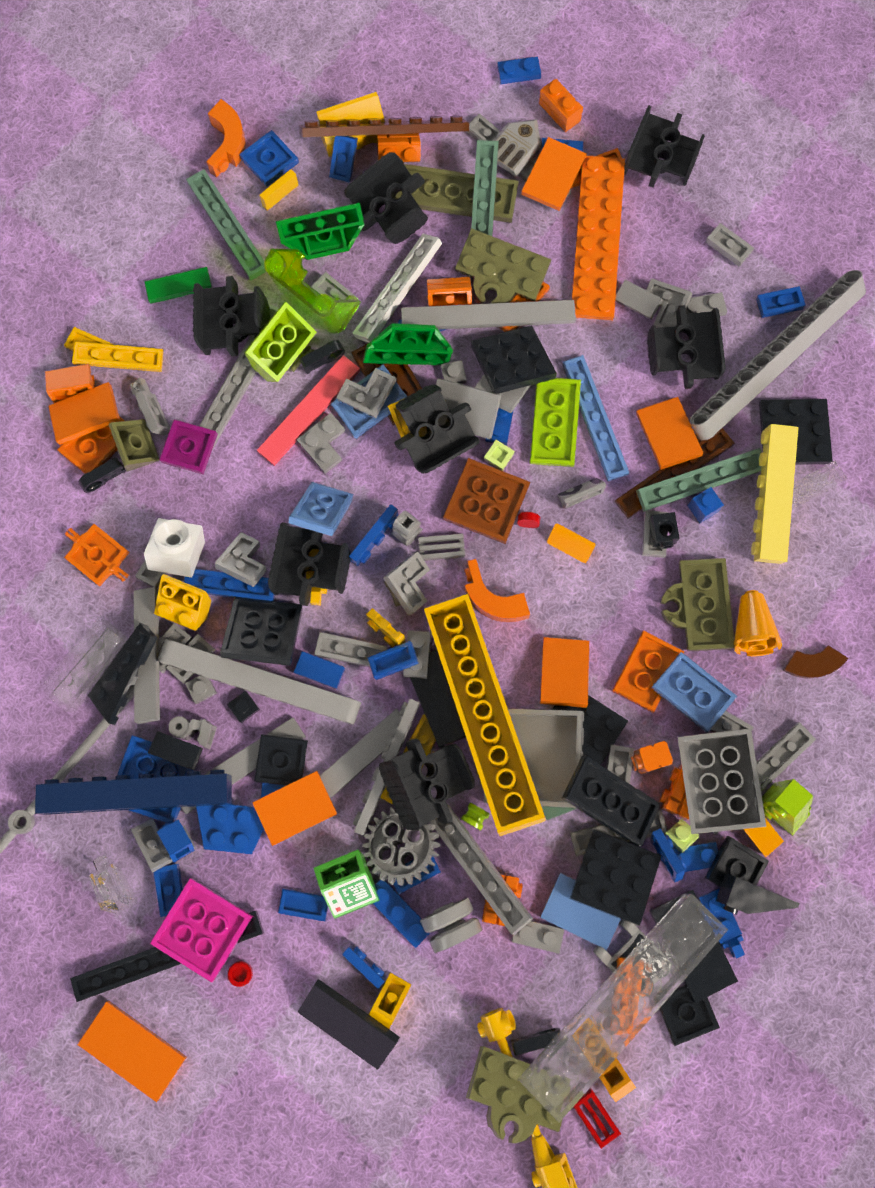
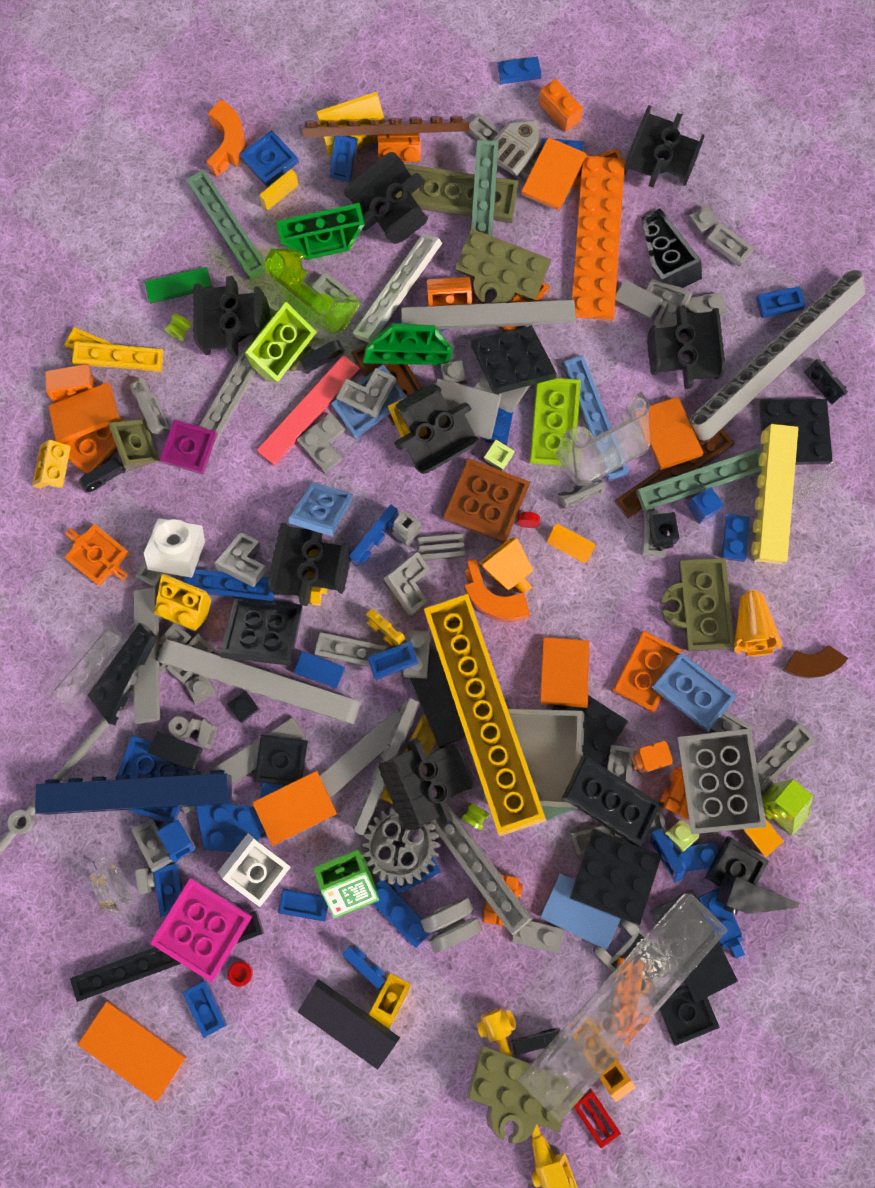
none -> yellow bracket [32,439,71,489]
none -> light grey plate [135,868,155,894]
none -> lime wheel [165,314,192,341]
none -> blue plate [182,980,227,1038]
none -> white brick [217,834,290,907]
none -> light orange torso [478,537,533,593]
none -> clear windscreen [555,392,651,486]
none -> black wedge [641,208,702,288]
none -> light grey plate [689,205,719,235]
none -> blue plate [722,514,750,562]
none -> black hinge [804,359,848,405]

